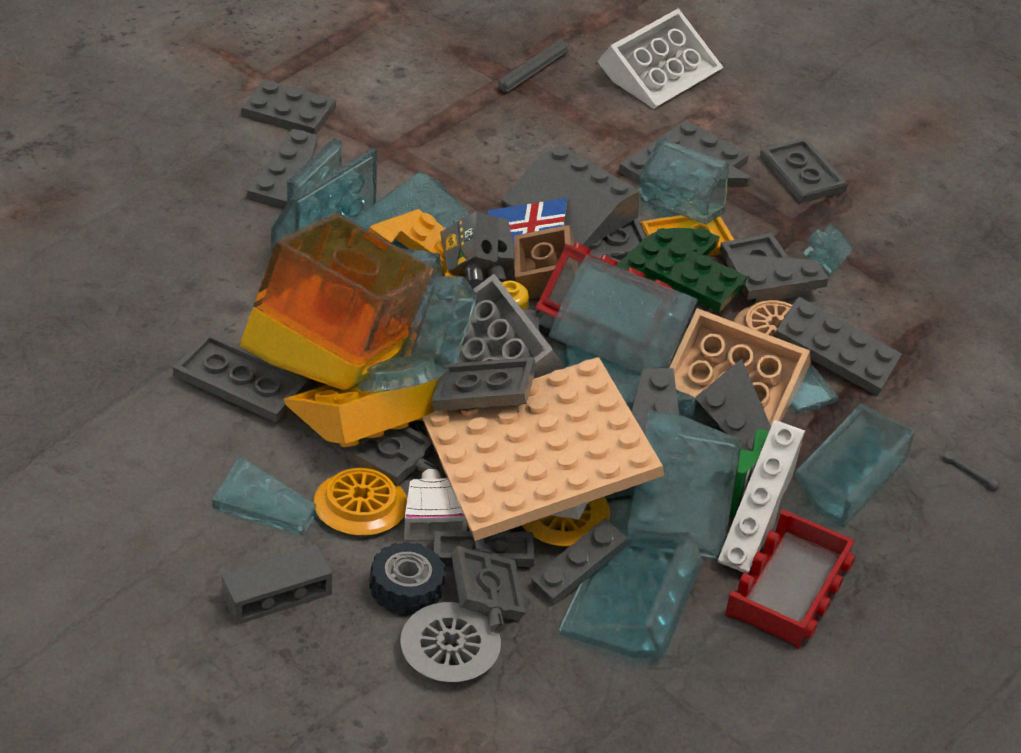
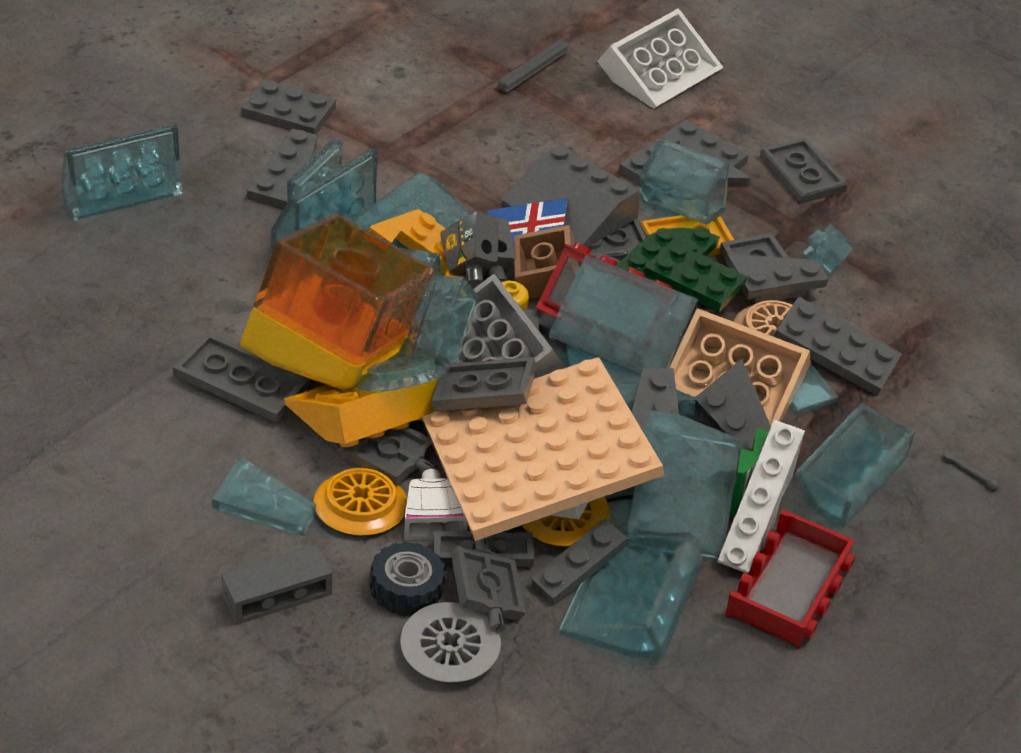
none -> clear light blue slope [61,124,182,221]

